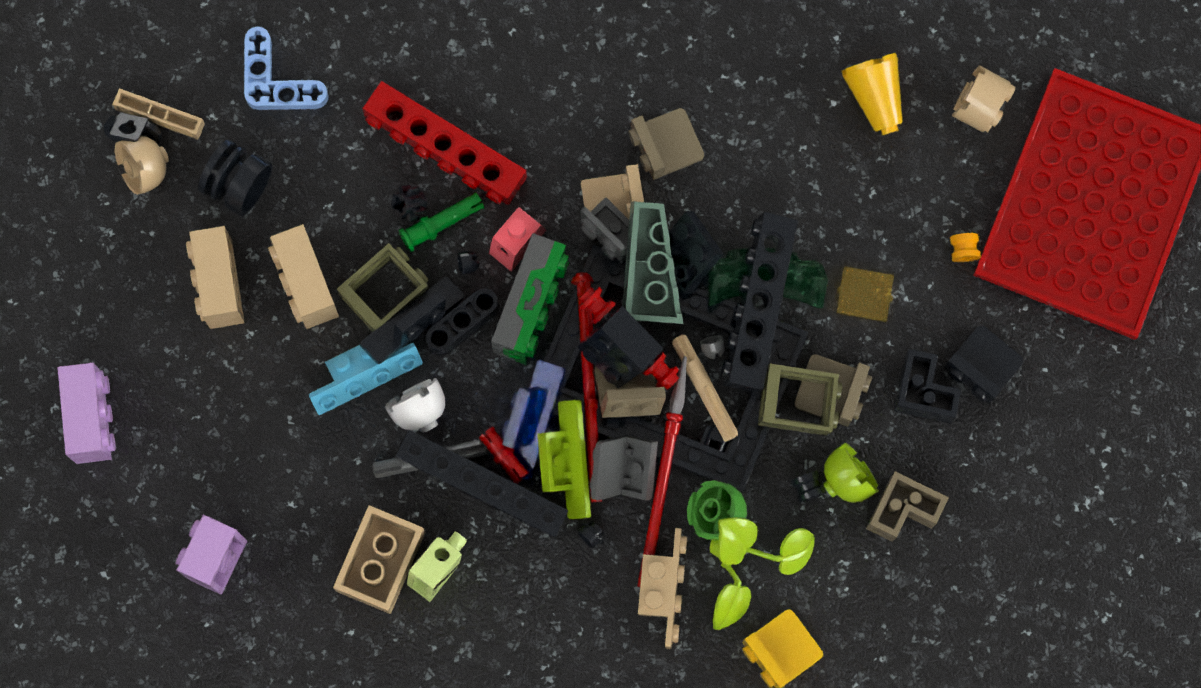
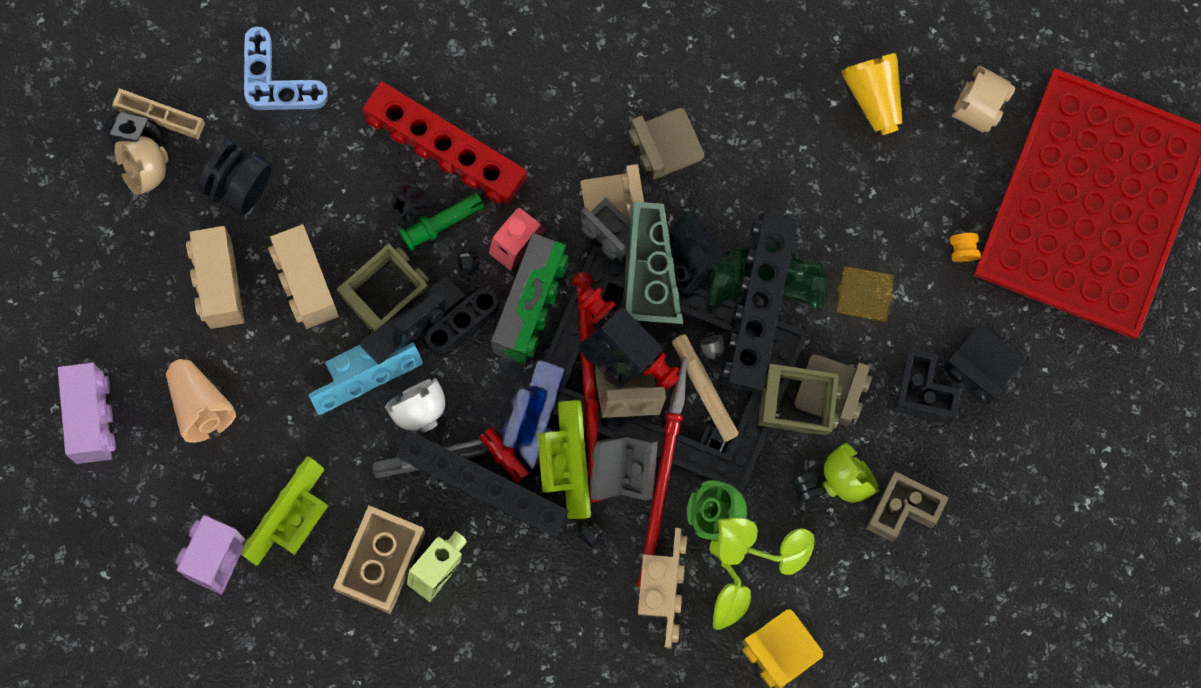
none -> light nougat cone [166,359,236,443]
none -> lime bracket [240,456,328,566]

